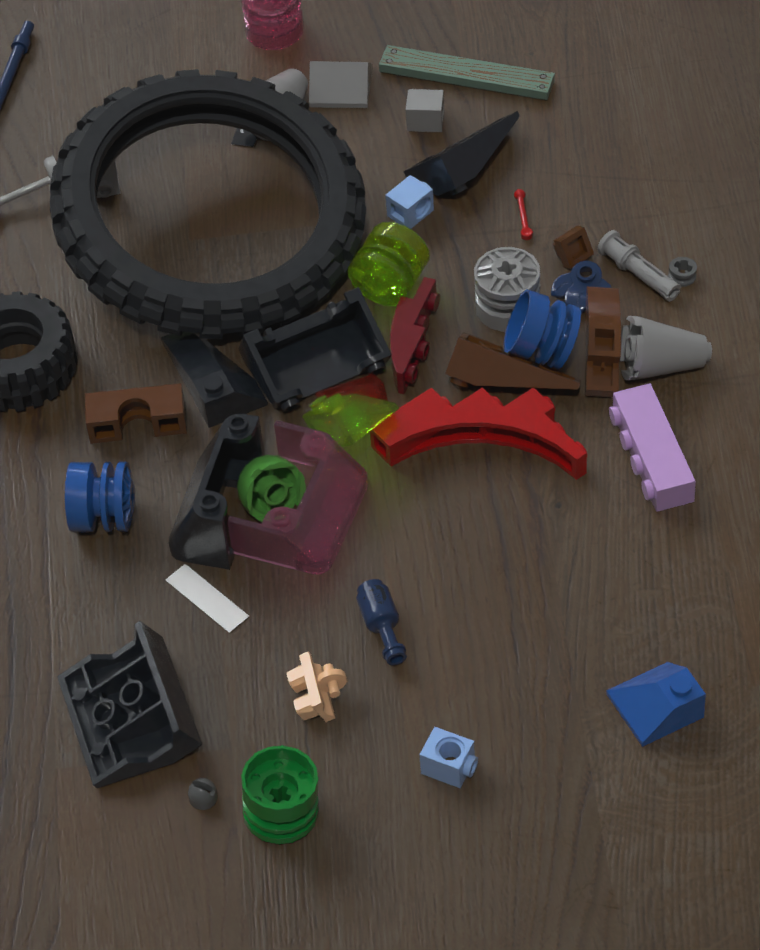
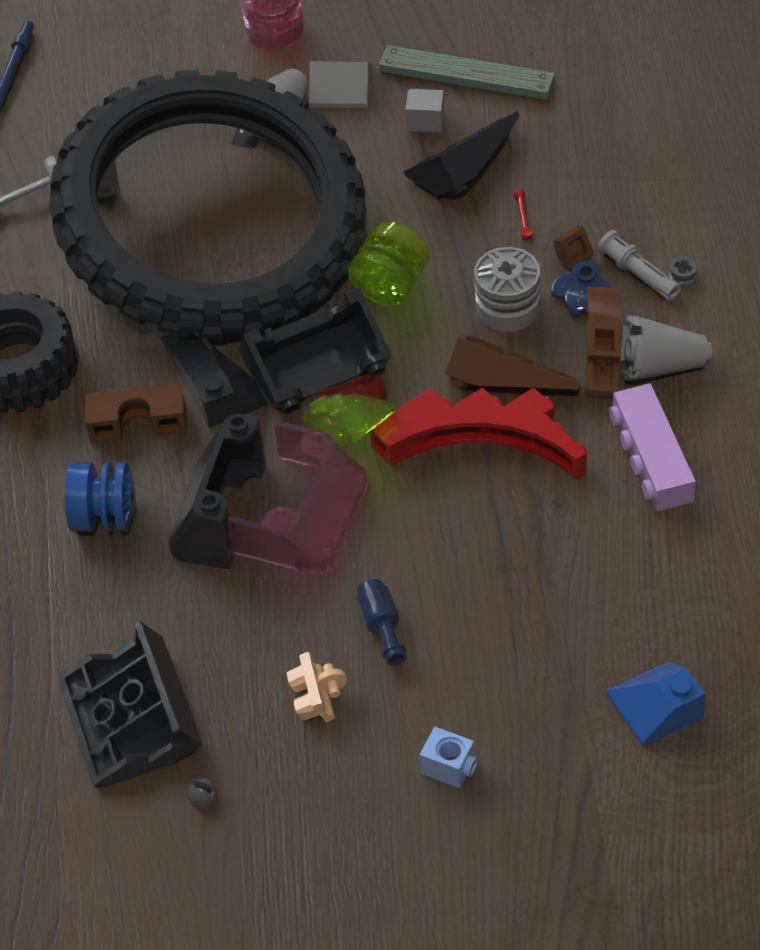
white sticker [165,564,249,633] -> none
bright green cylinder [237,455,306,523] -> none
green wheel [241,745,319,844] -> none
light blue brick [385,175,434,230] -> none
dark red slope [390,277,440,394] -> none
blue wheel [503,289,581,370] -> none

